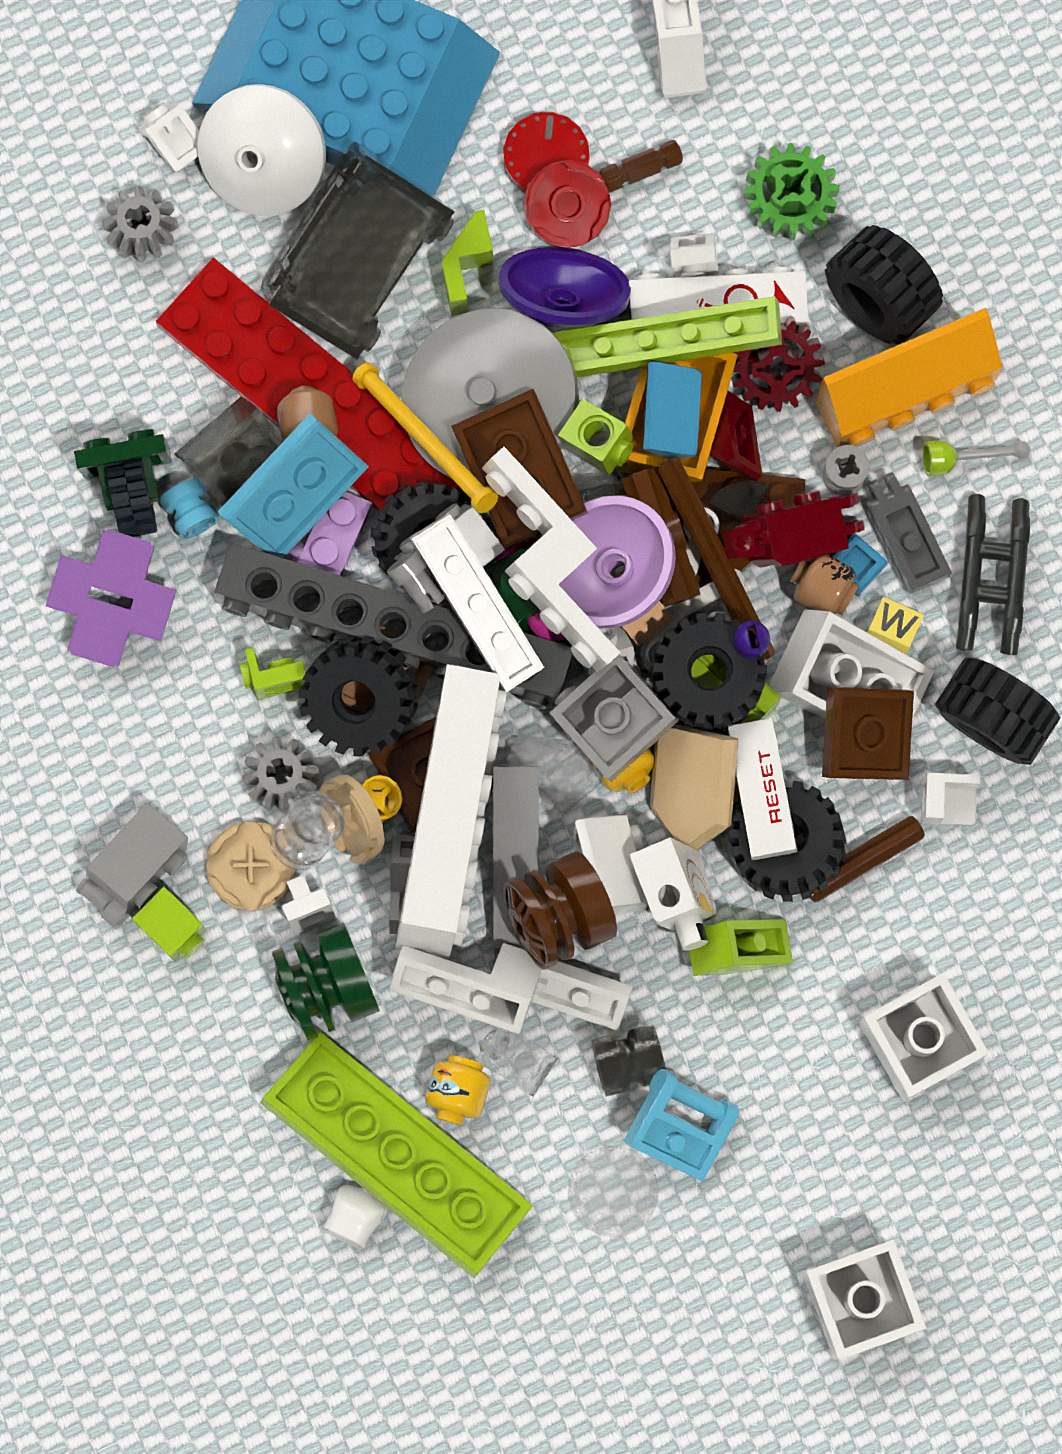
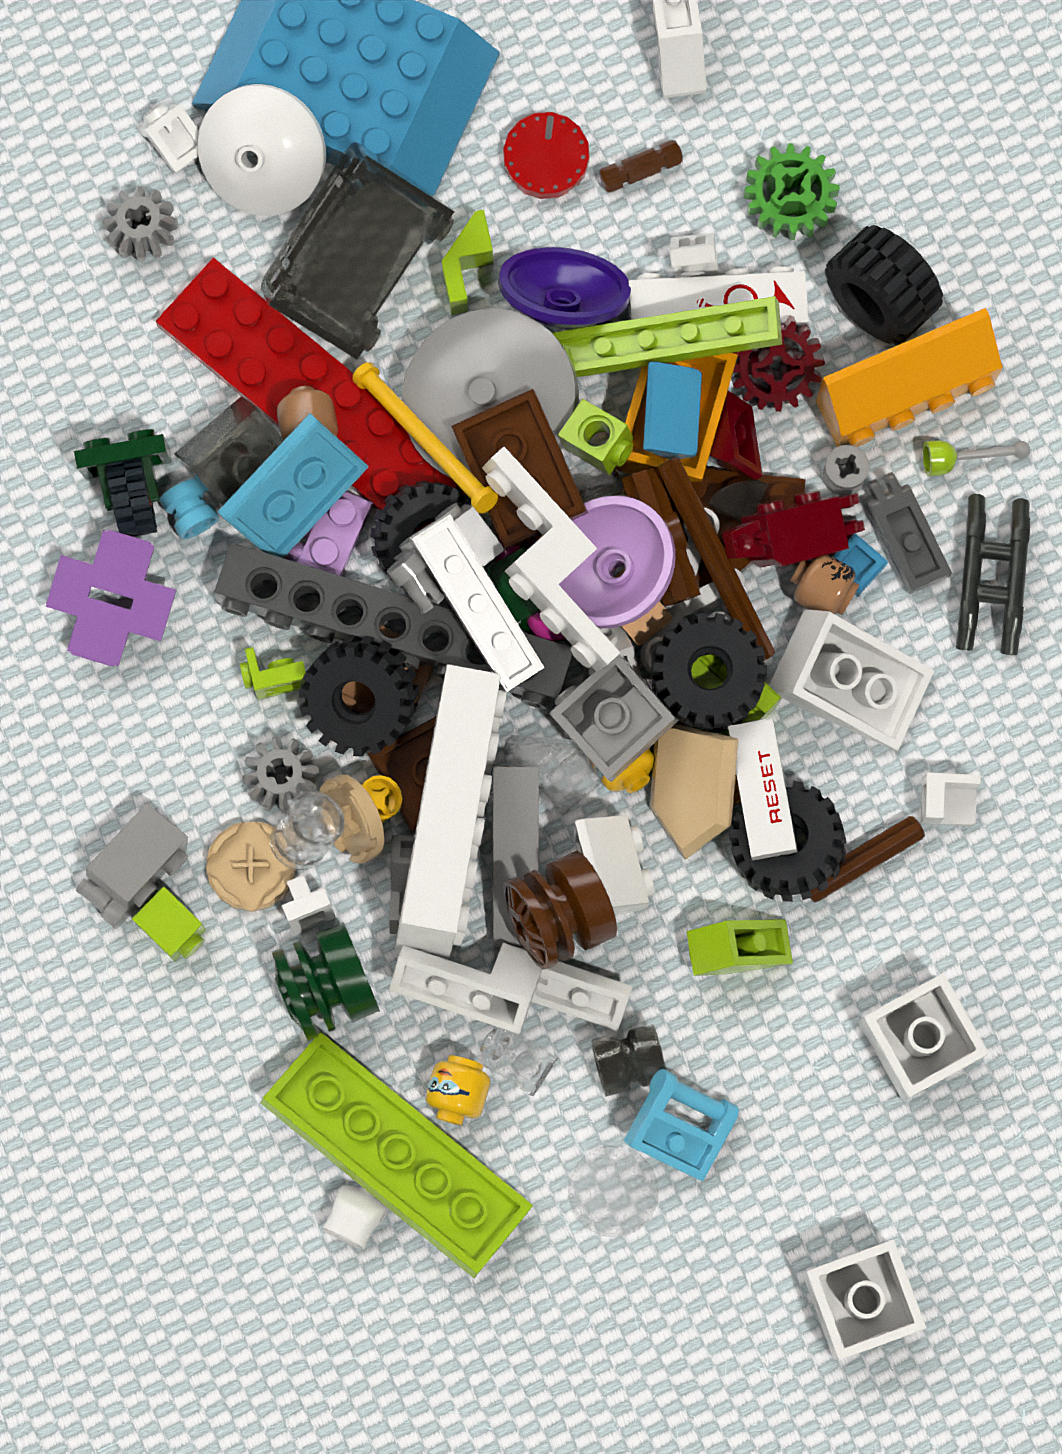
red tile [523,160,612,248] -> none
white torso [629,837,717,951] -> none
dark purple hinge [733,621,770,659] -> none
reddish brown tile [822,687,914,780] -> none
light yellow tile [867,596,924,654] -> none
black tyre [935,658,1061,765] -> none

